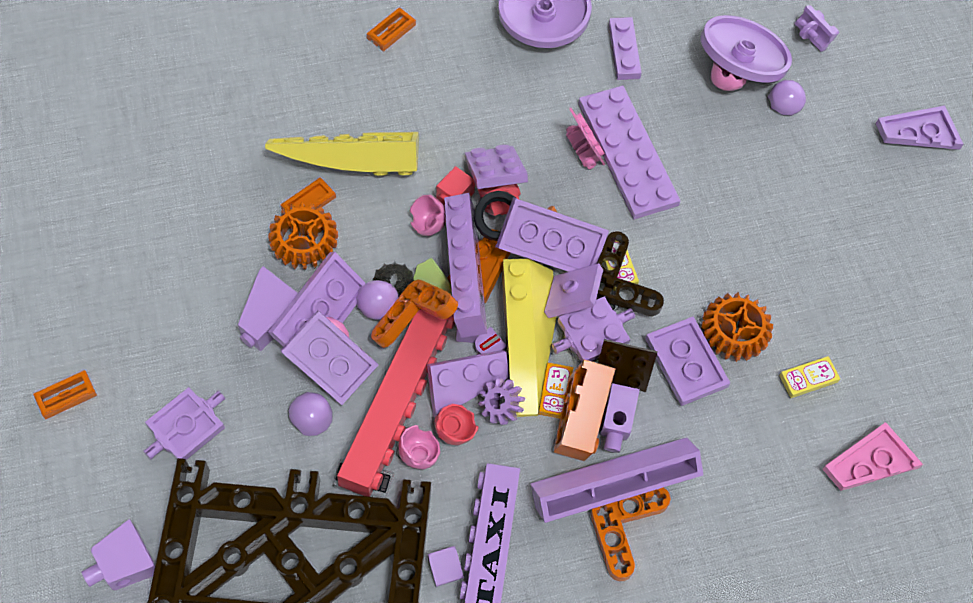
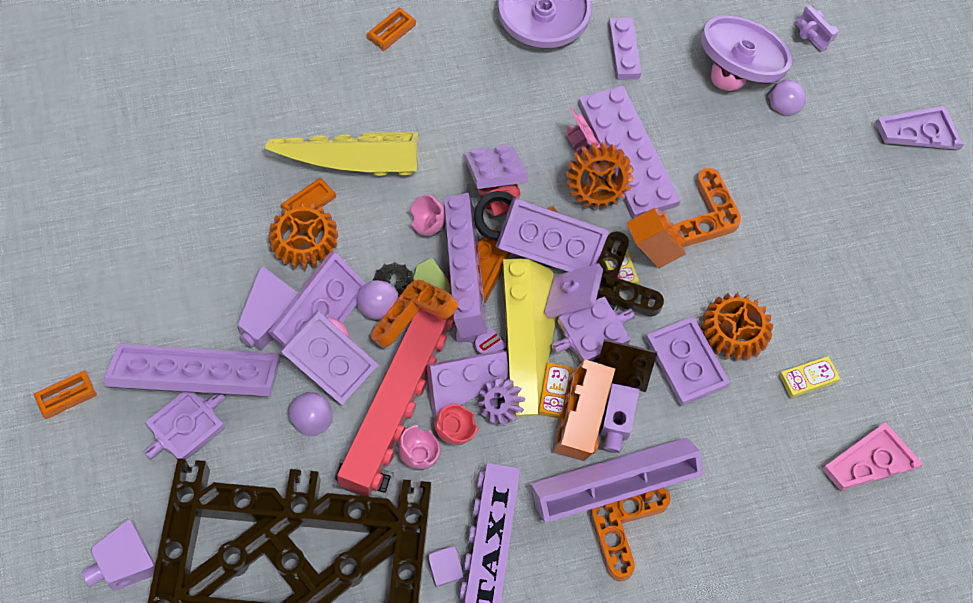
coral brick [436,166,475,206] -> none
none -> lavender plate [104,344,280,396]
none -> orange gear [566,142,634,209]
none -> orange wedge [626,208,686,268]
none -> orange beam [675,168,741,247]

